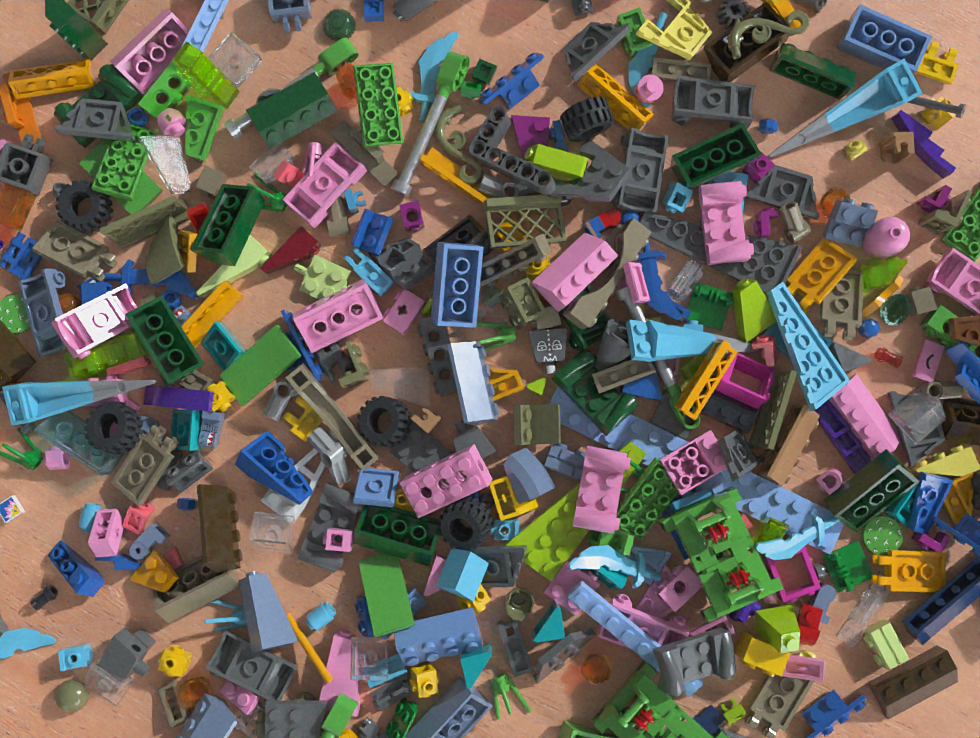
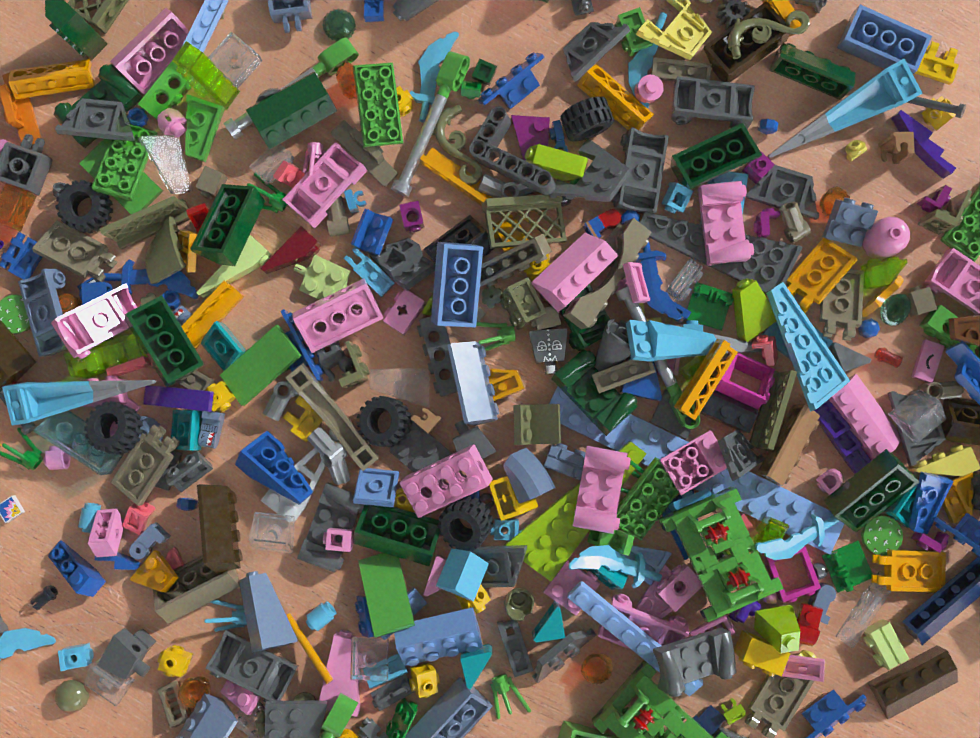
lime slope [526,377,546,396] -> none

